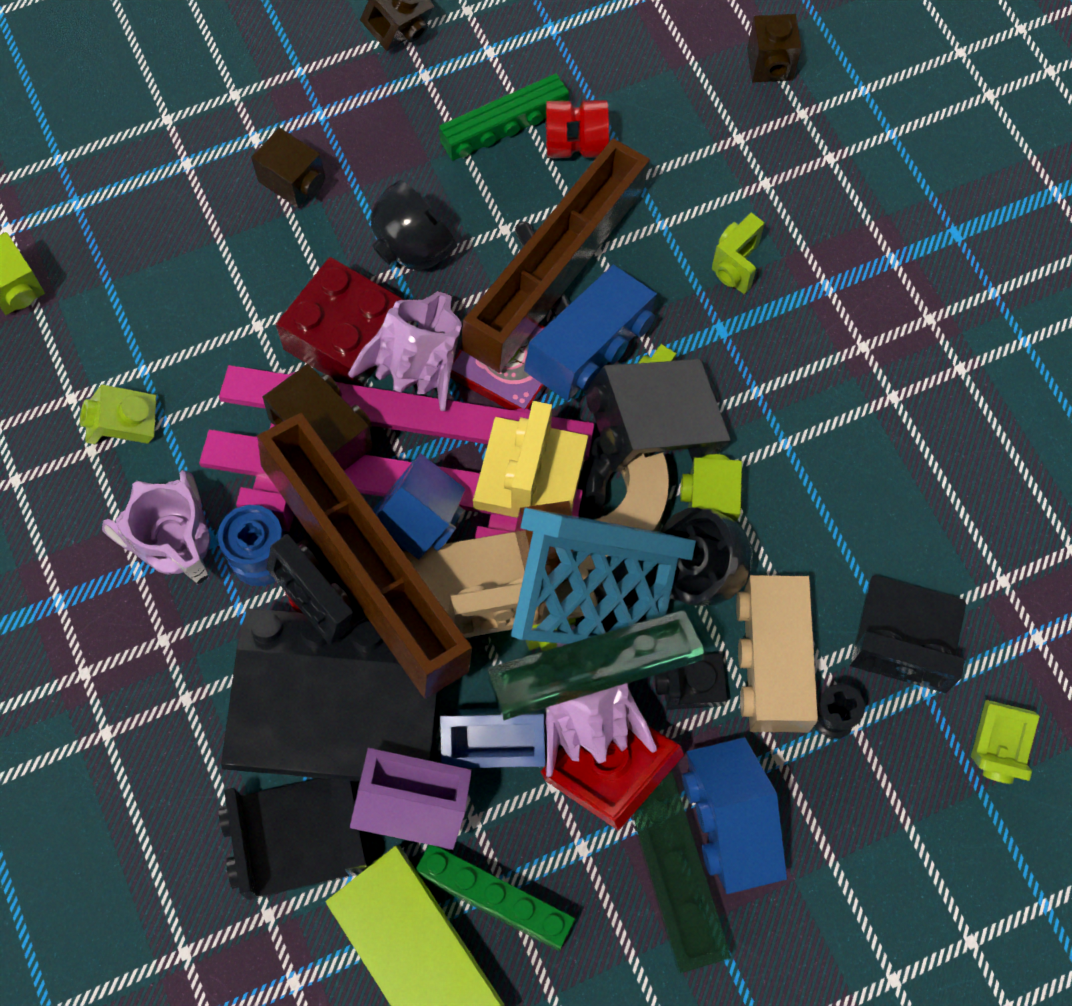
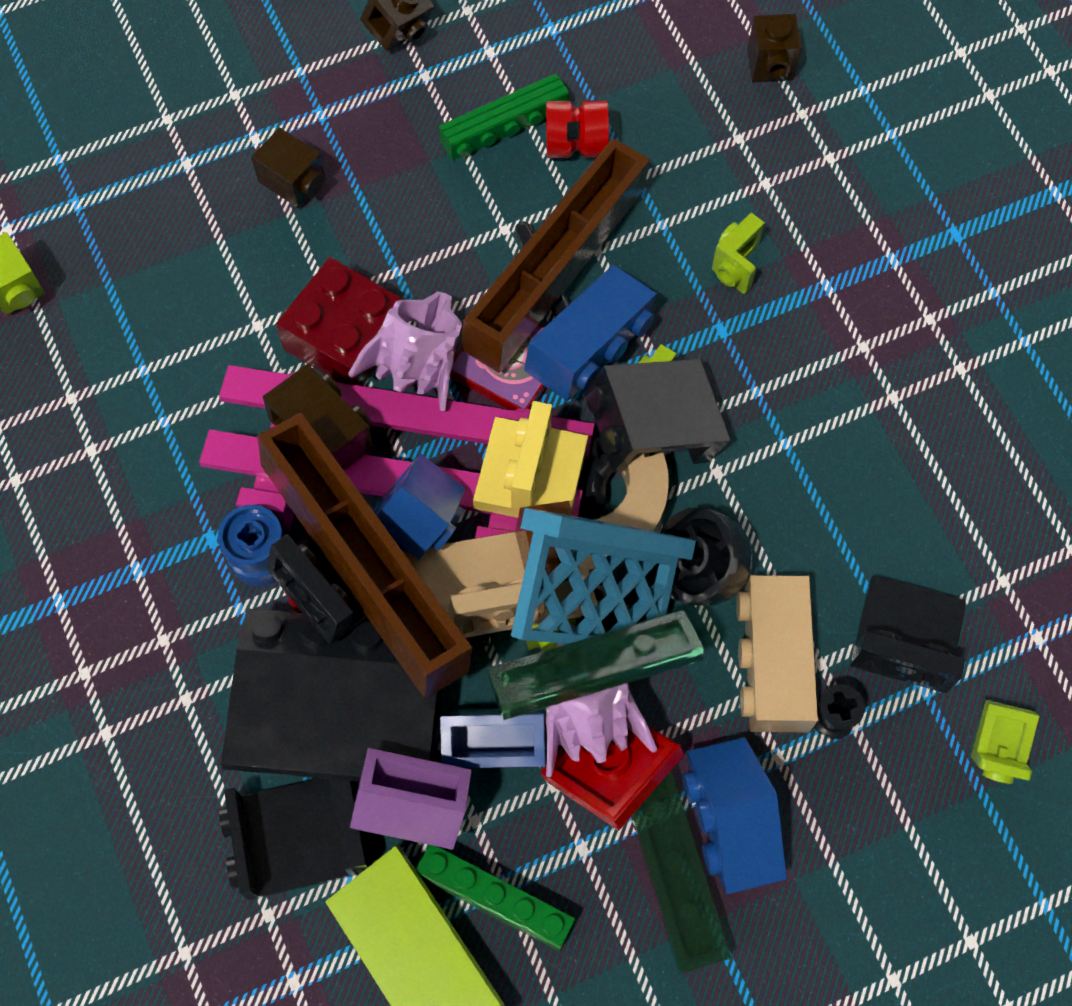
lime bracket [80,384,156,444] -> none
lavender piece [102,470,211,585] -> none
black cylinder [371,180,457,271] -> none
black bracket [654,650,727,710] -> none
lime brick [680,454,742,522] -> none

